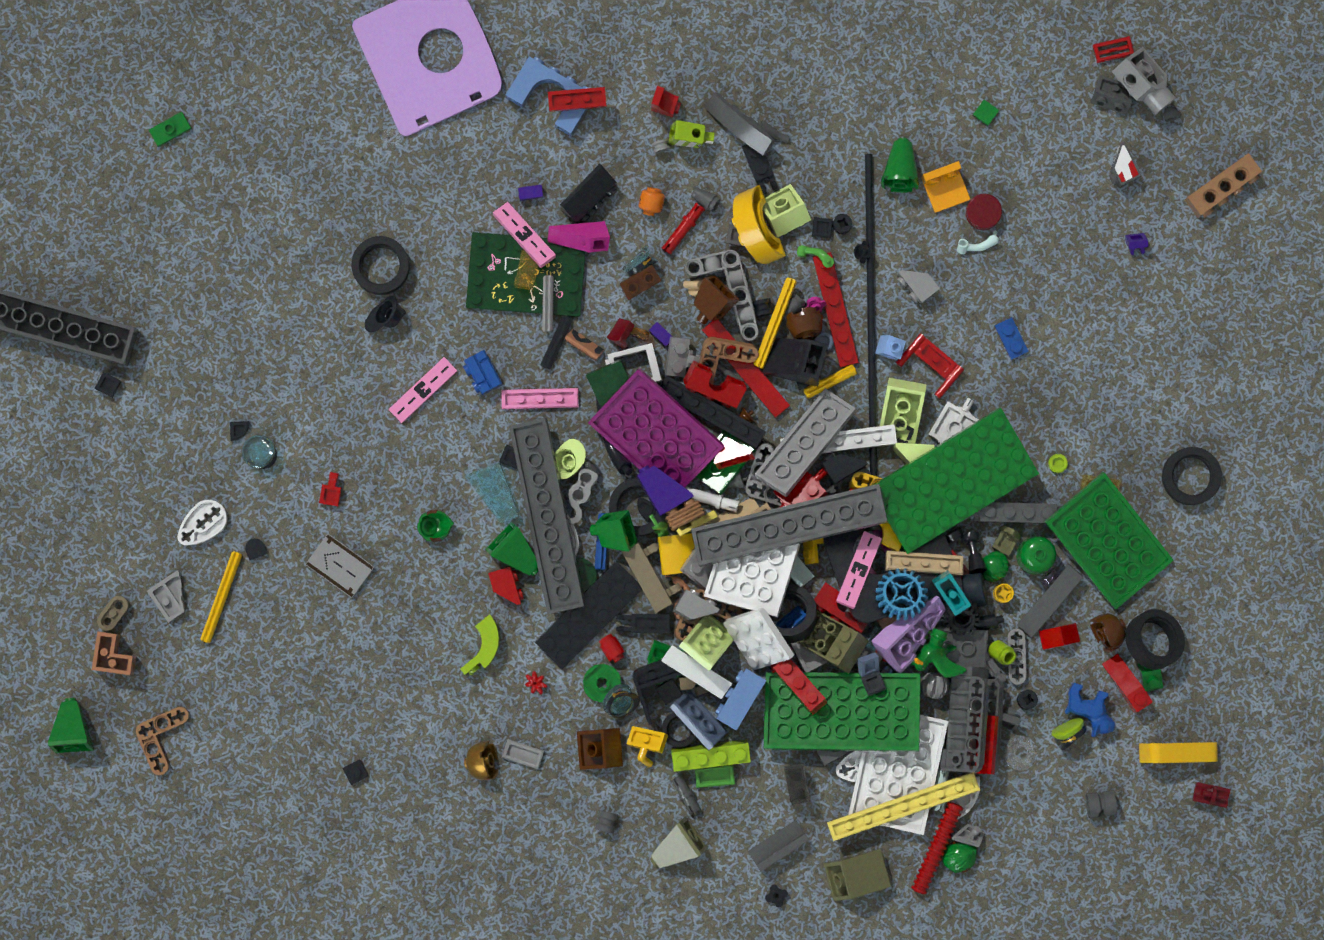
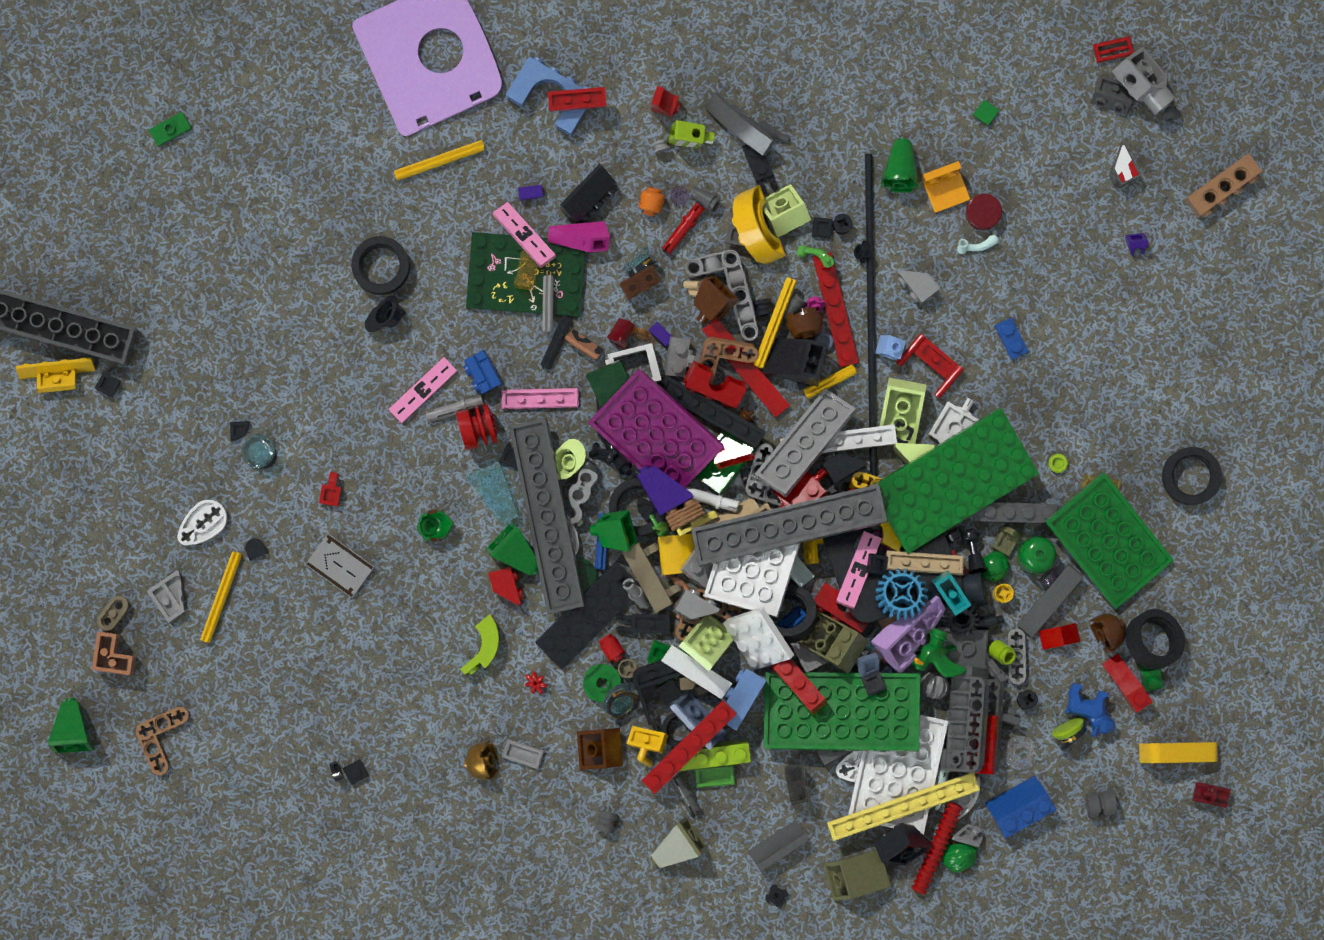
none -> yellow bracket [16,357,96,393]
none -> black tile [329,761,343,782]
none -> yellow axle [394,140,485,180]
none -> light grey pin [426,395,484,423]
none -> red wheel [456,404,498,451]
none -> black piece [588,442,618,464]
none -> dark tan wheel [618,659,637,678]
none -> light grey pin [623,579,649,609]
none -> red plate [641,699,737,794]
none -> clear purple tile [670,186,689,205]
none -> black tile [866,553,888,576]
none -> black slope [874,823,933,866]
none -> blue slope [985,776,1056,838]

